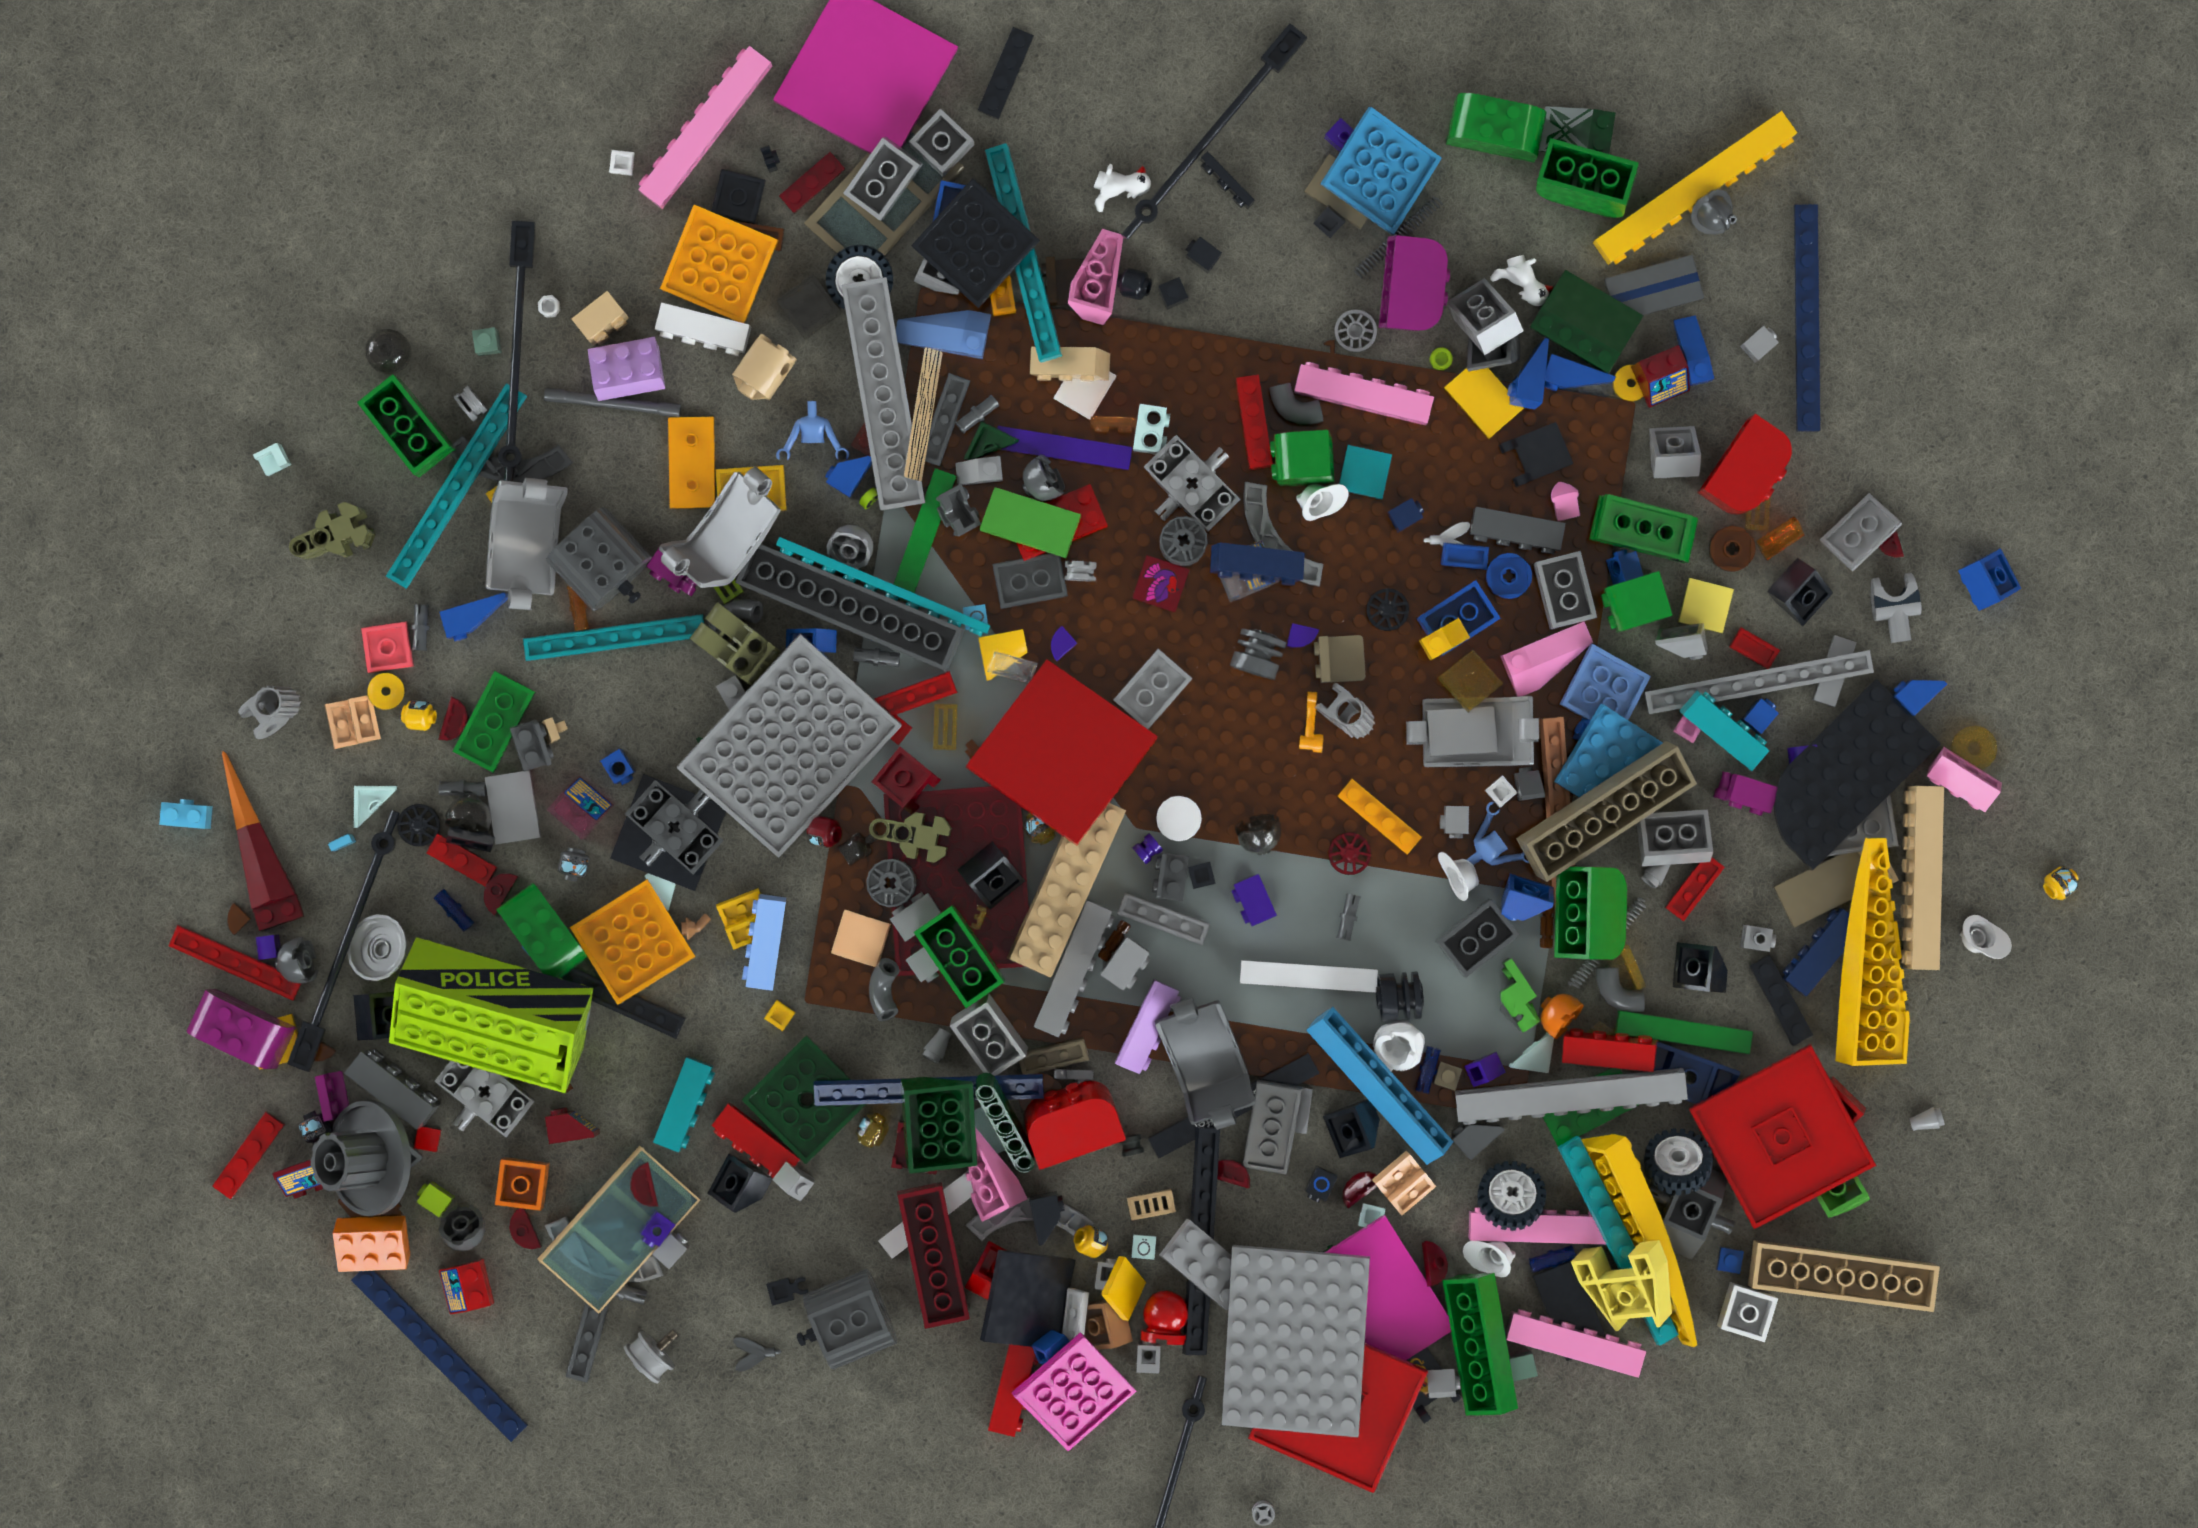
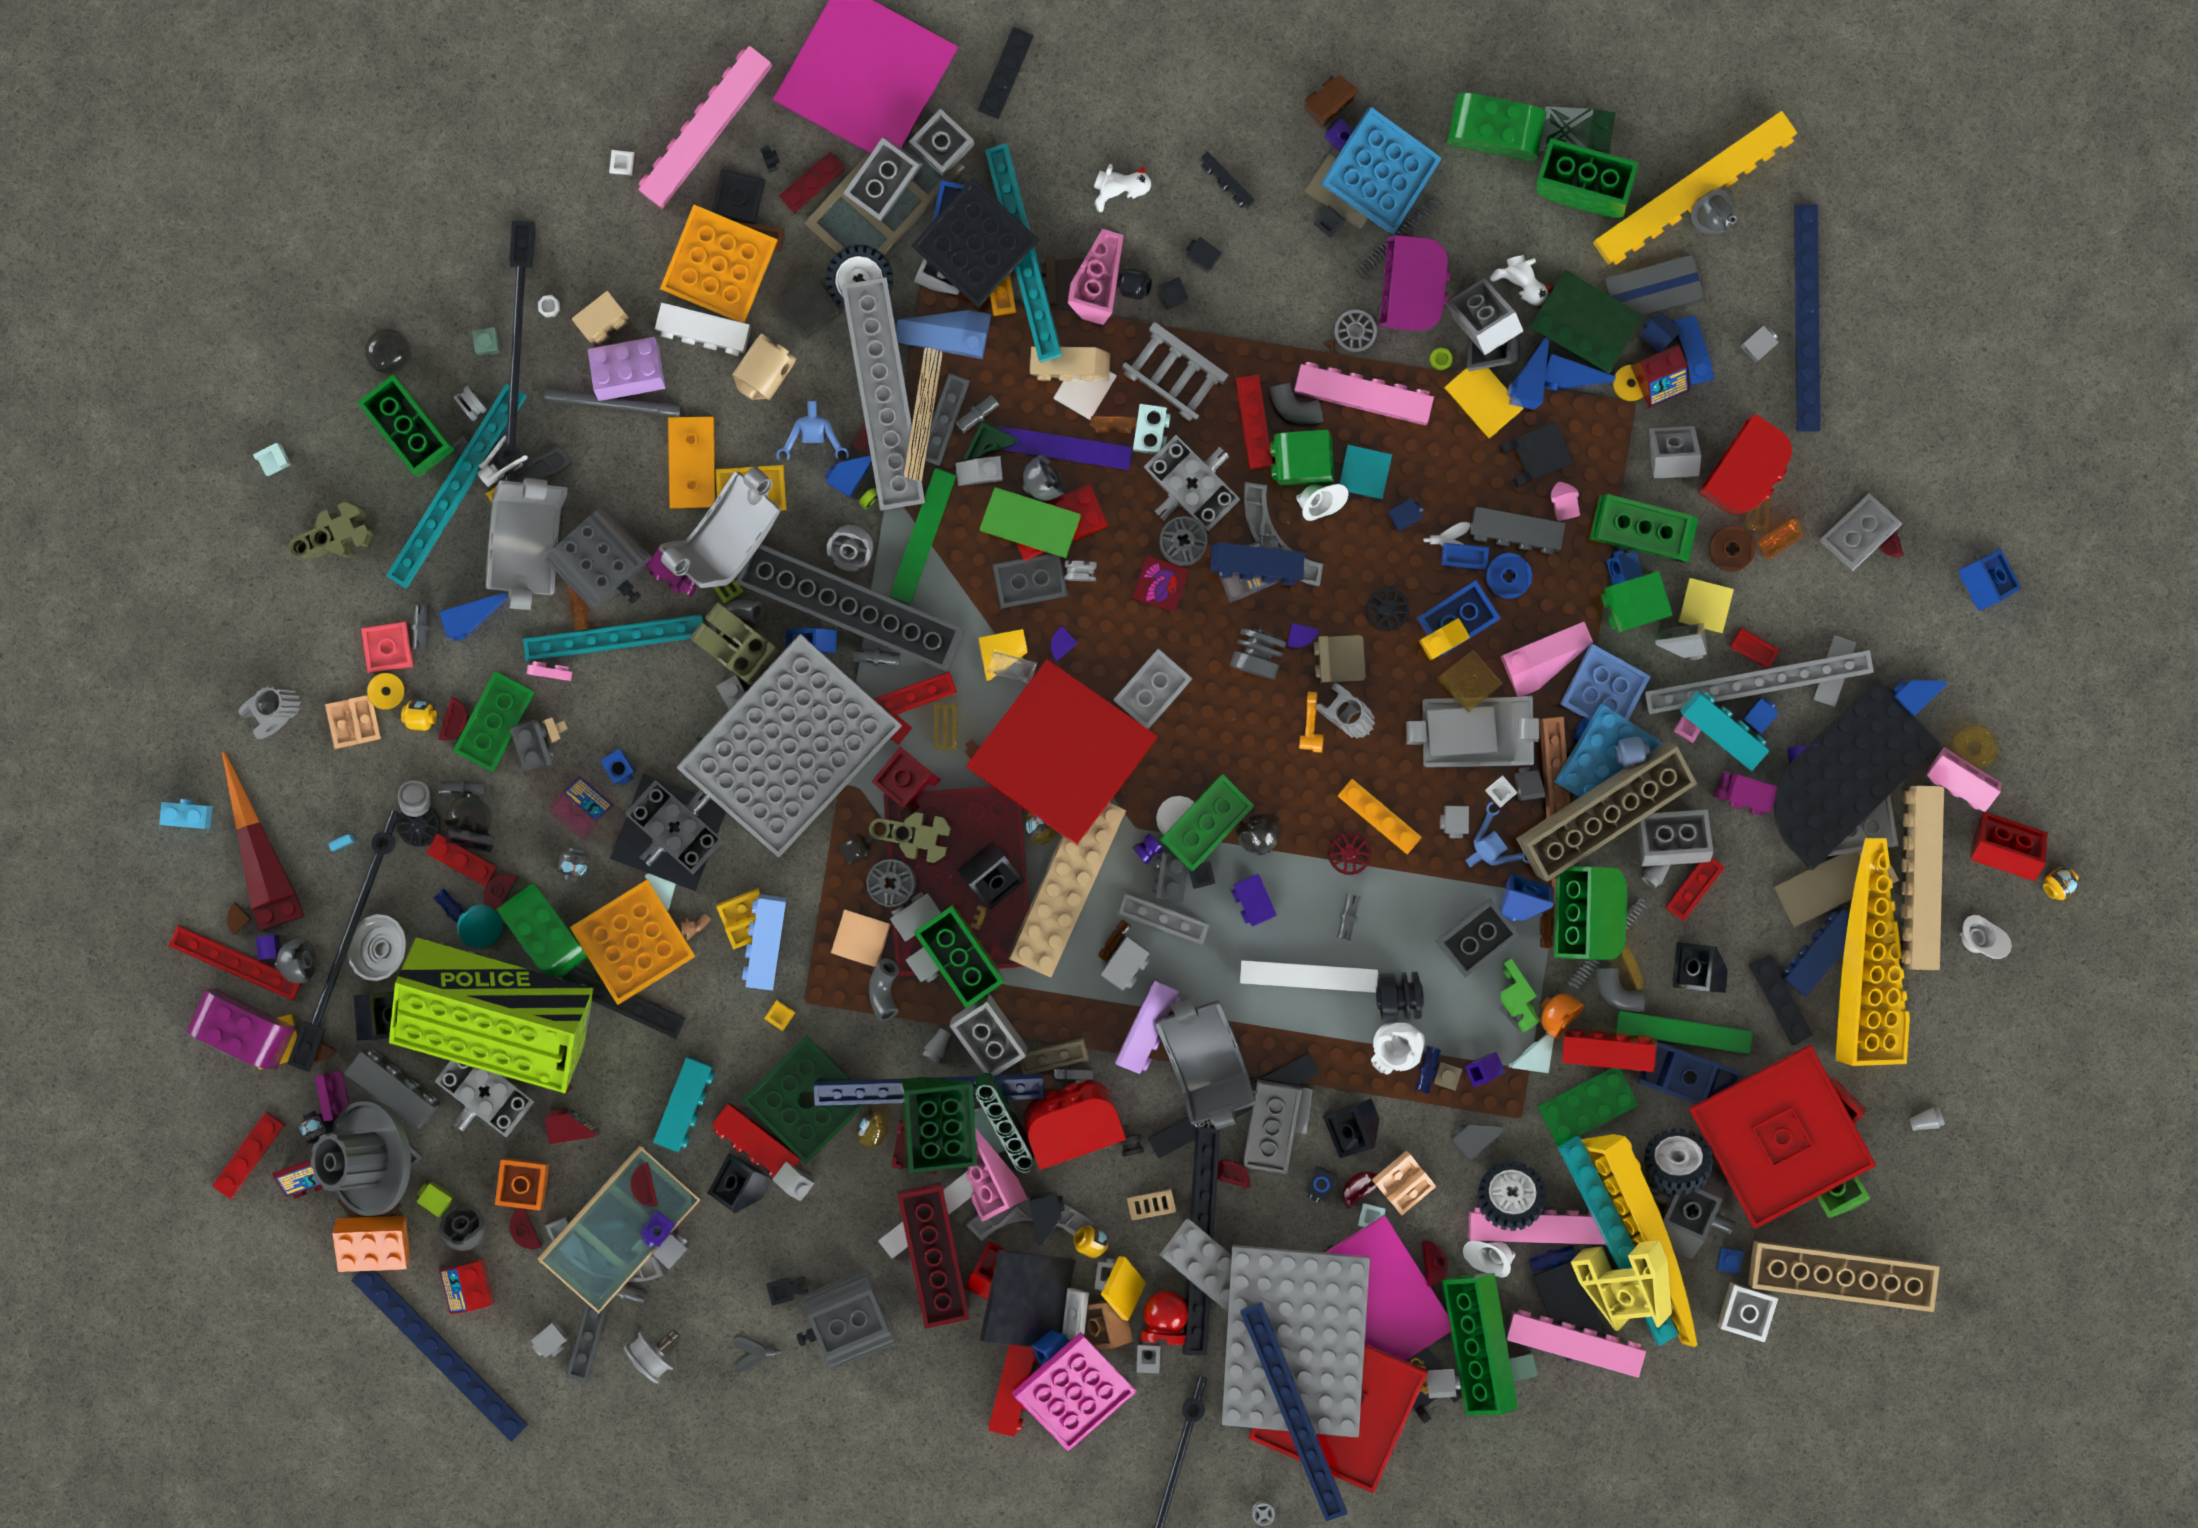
light aqua tile [354,786,397,828] -> none
red tile [414,1126,442,1152] -> none
light grey tile [485,770,541,845] -> none
teal plate [776,537,991,636] -> none
dark red head [806,816,842,848] -> none
dark grey cylinder [936,484,981,537] -> none
medium azure tile [963,604,988,630] -> none
light grey brick [1034,900,1115,1038] -> none
black bar [1121,23,1307,240] -> none
light aqua tile [1132,1234,1156,1260] -> none
dark azure brick [1306,1007,1453,1165] -> none
white piece [1438,852,1479,901] -> none
light grey brick [1455,1068,1688,1125] -> none
light grey brick [1533,551,1597,630] -> none
light grey brick [1740,925,1776,952] -> none
black slope [1767,558,1833,626] -> none
light grey connector [1870,573,1921,643] -> none
none -> light grey wheel [398,780,431,817]
none -> teal tile [457,904,503,948]
none -> white plant [477,435,528,487]
none -> bright pink plate [526,661,573,681]
none -> light grey brick [531,1321,569,1358]
none -> light grey fence [1122,322,1228,421]
none -> green plate [1159,774,1254,871]
none -> dark blue plate [1240,1301,1348,1522]
none -> reddish brown slope [1304,75,1358,128]
none -> sand blue head [1615,736,1650,768]
none -> dark blue brick [1640,312,1681,353]
none -> red slope [1970,811,2048,881]

